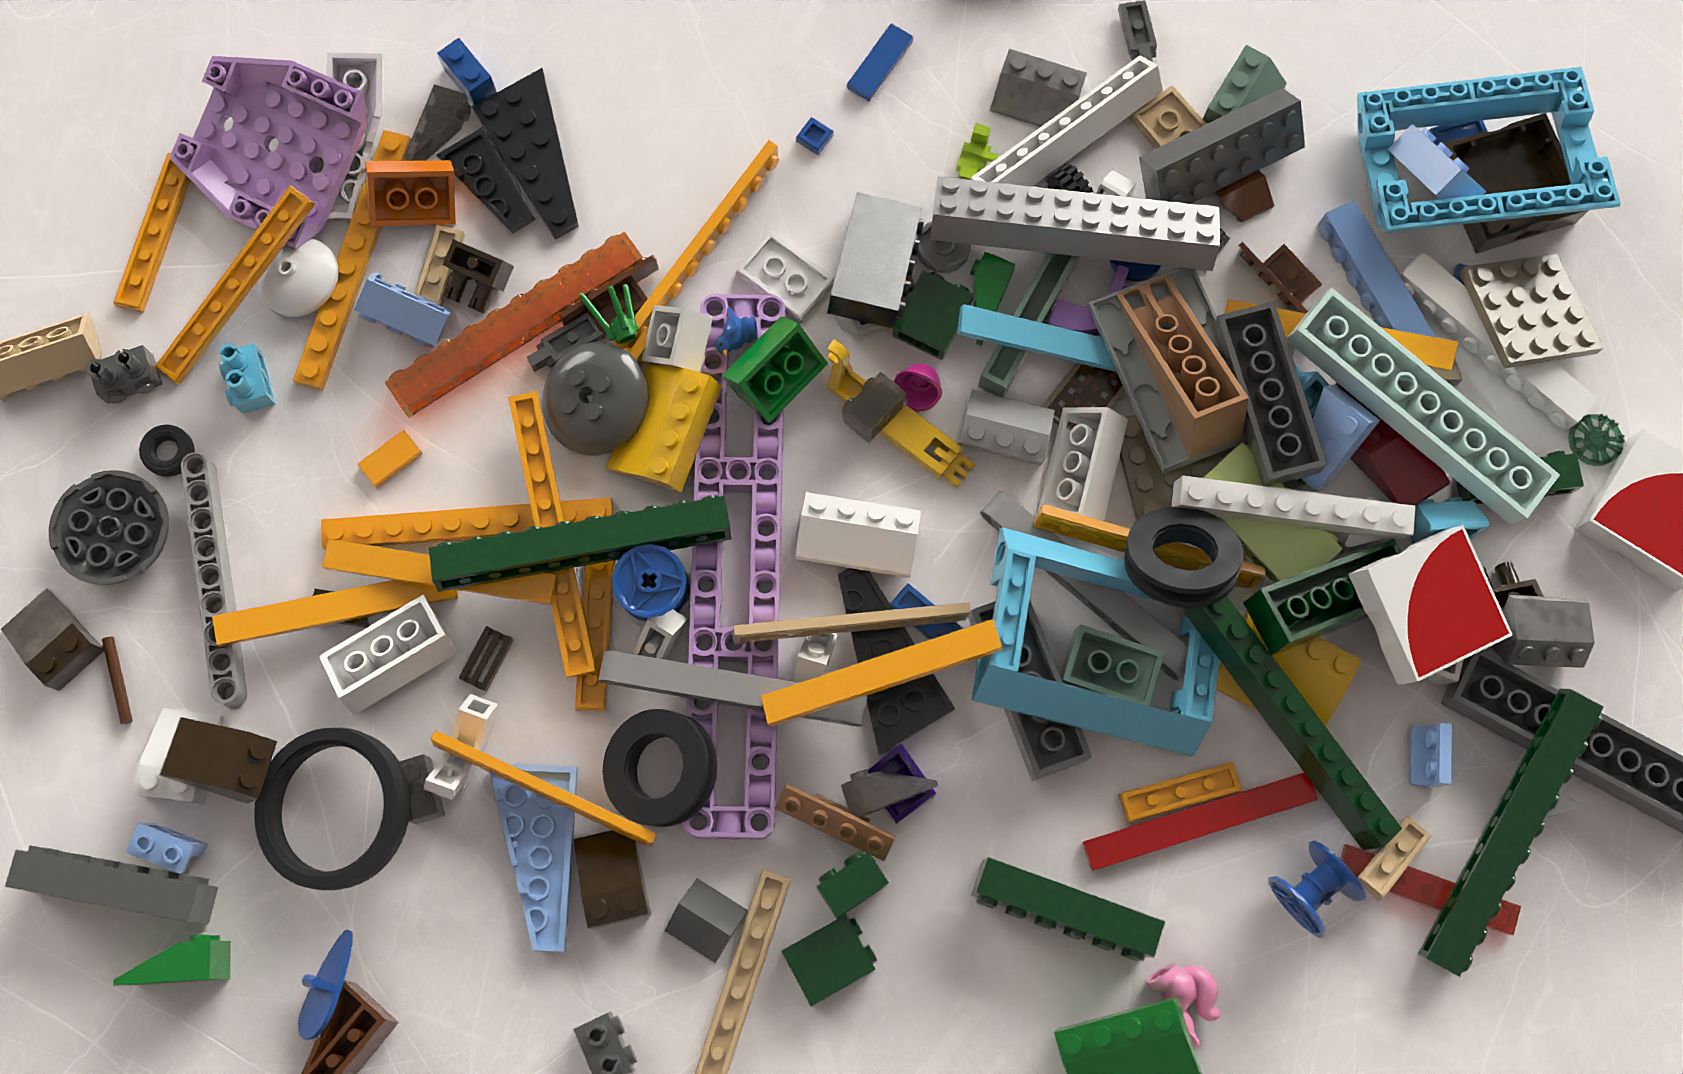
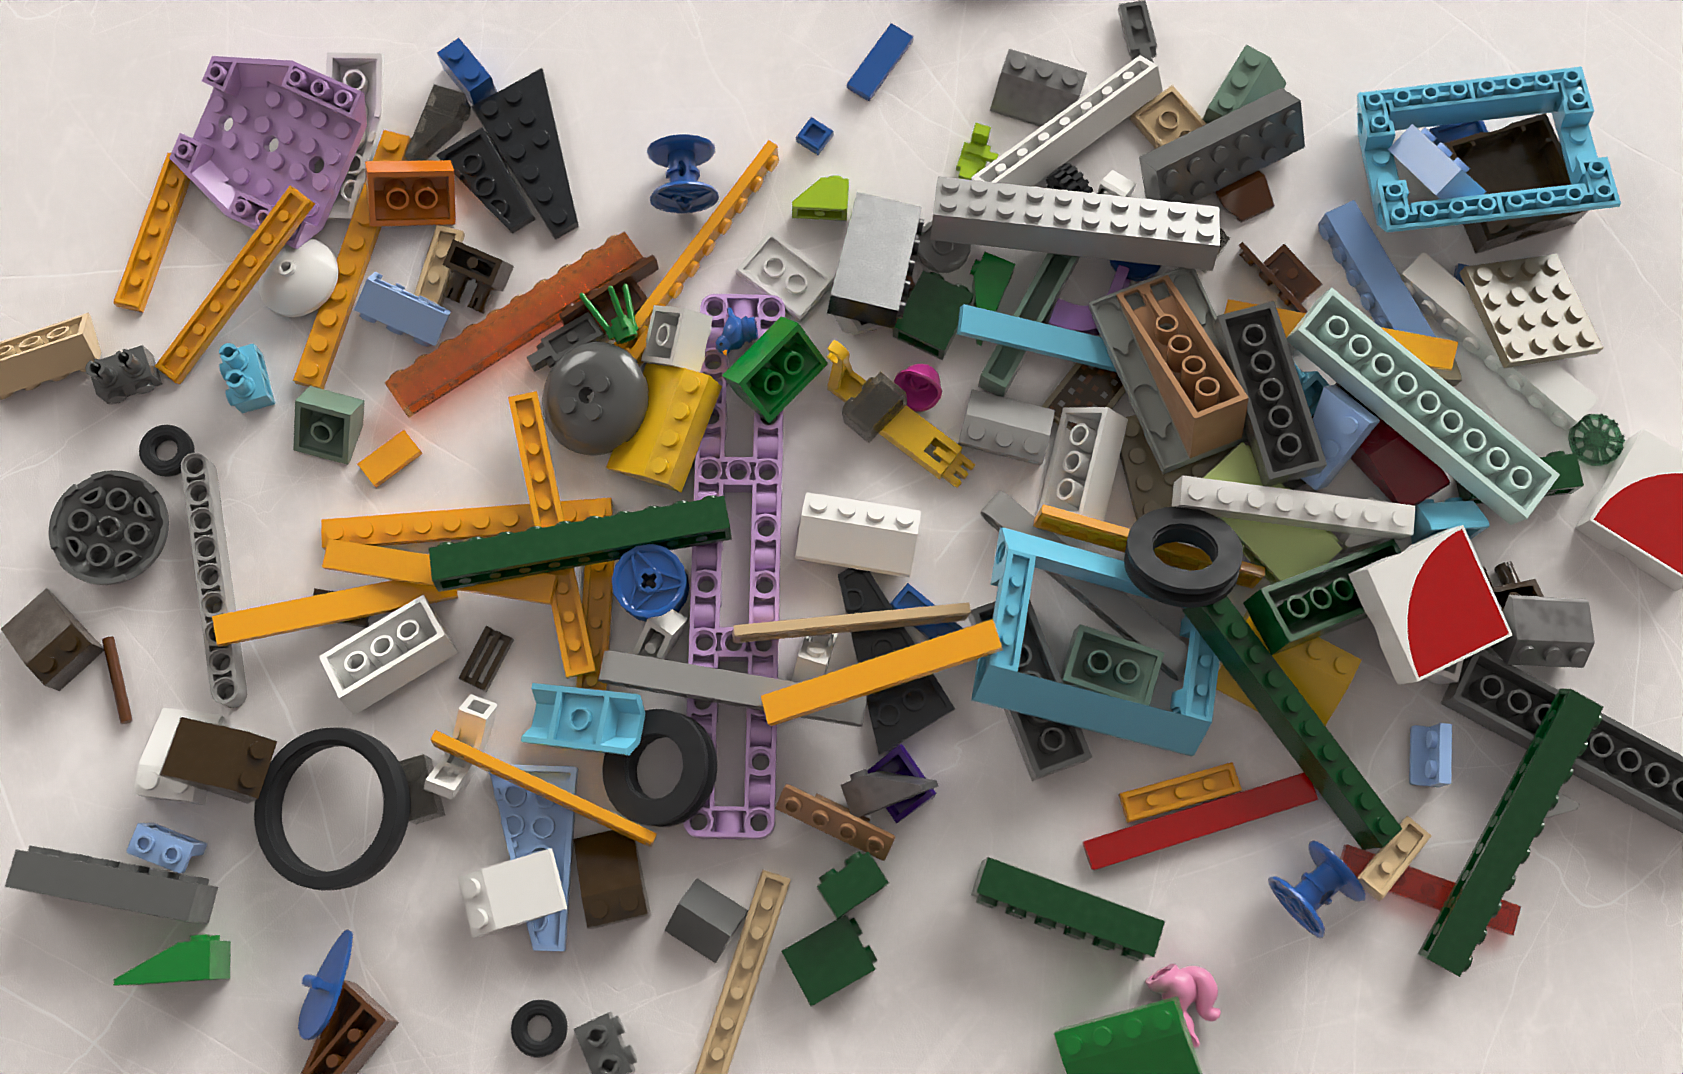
none -> sand green slope [293,386,365,465]
none -> white slope [458,849,568,938]
none -> black tyre [511,1000,568,1057]
none -> medium azure piece [521,683,646,755]
none -> blue piece [647,134,719,214]
none -> lime slope [792,175,849,221]

